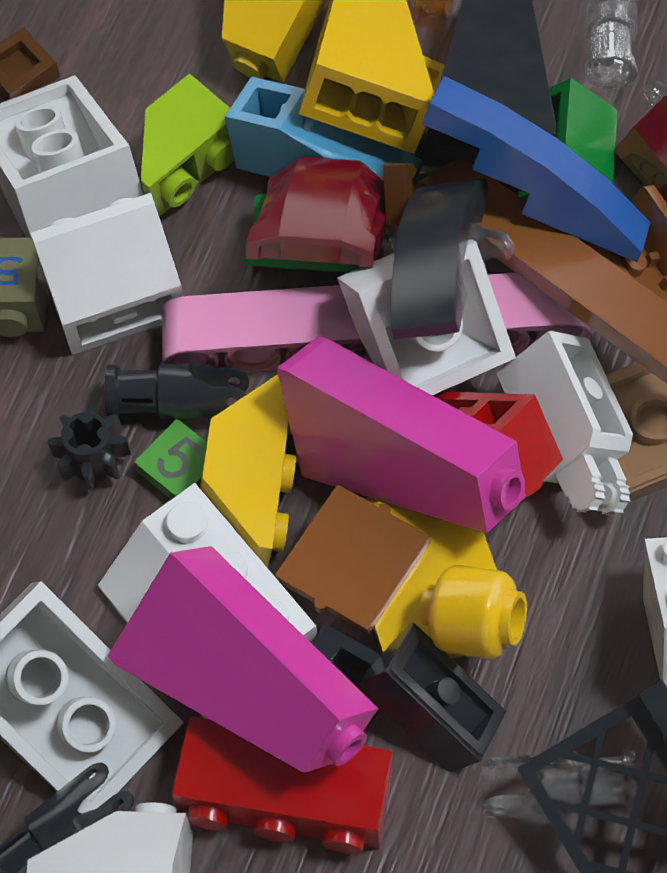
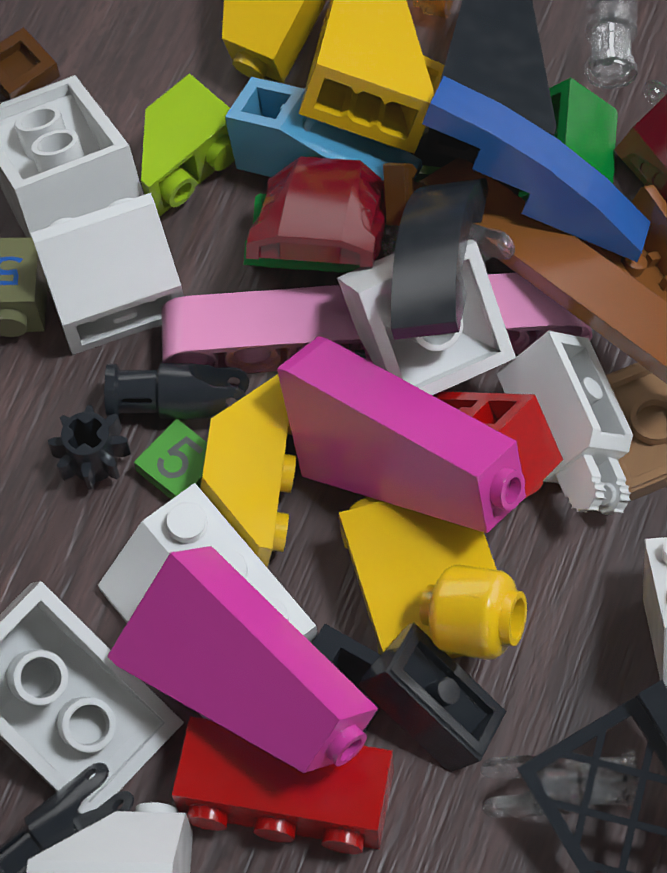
dark orange piece [274,484,431,635] -> none

